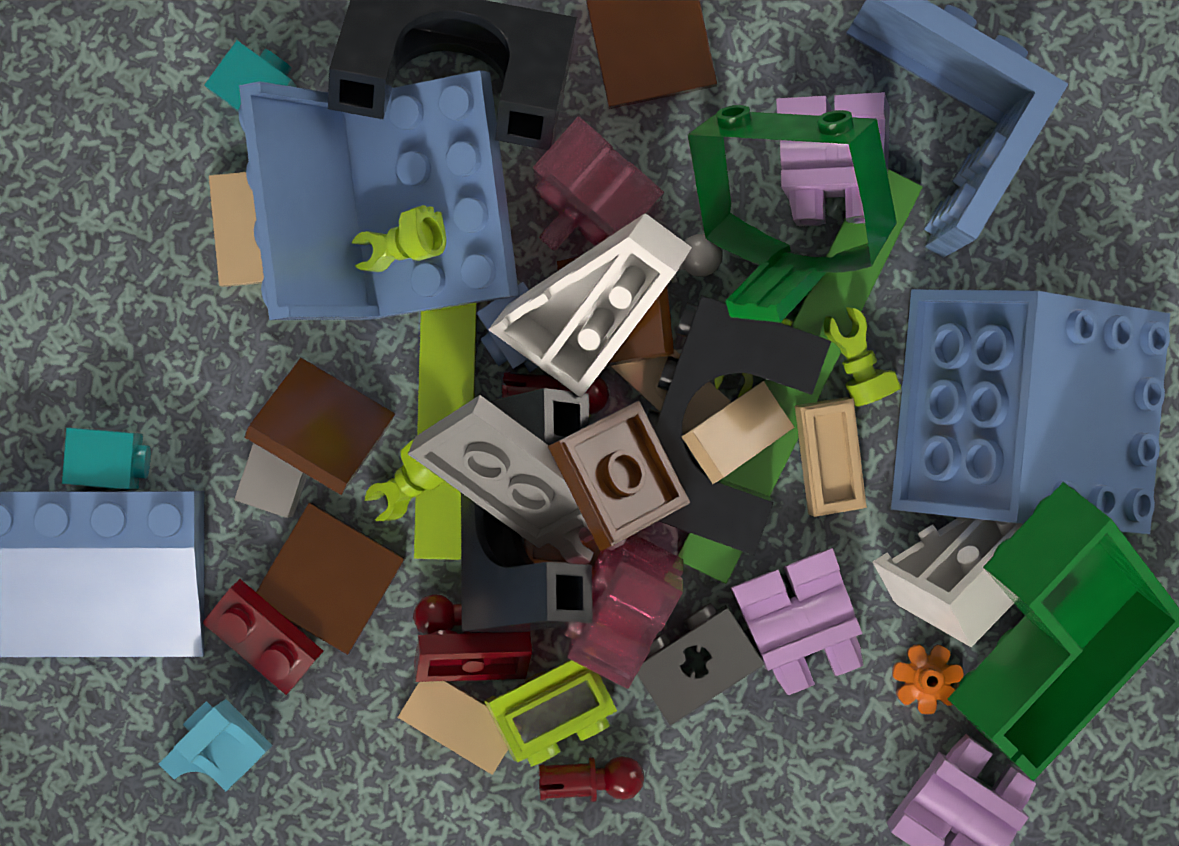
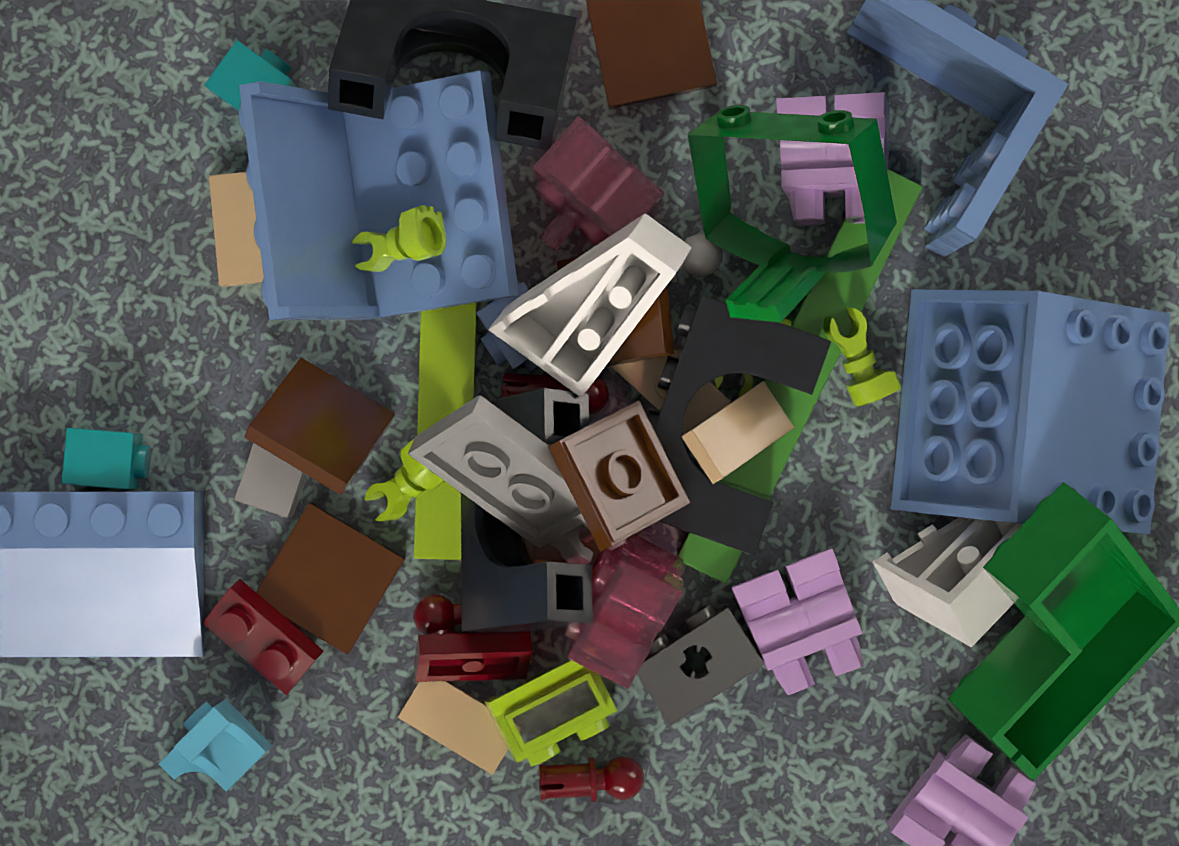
tan tile [795,397,867,517] -> none
orange plant [892,644,964,714] -> none

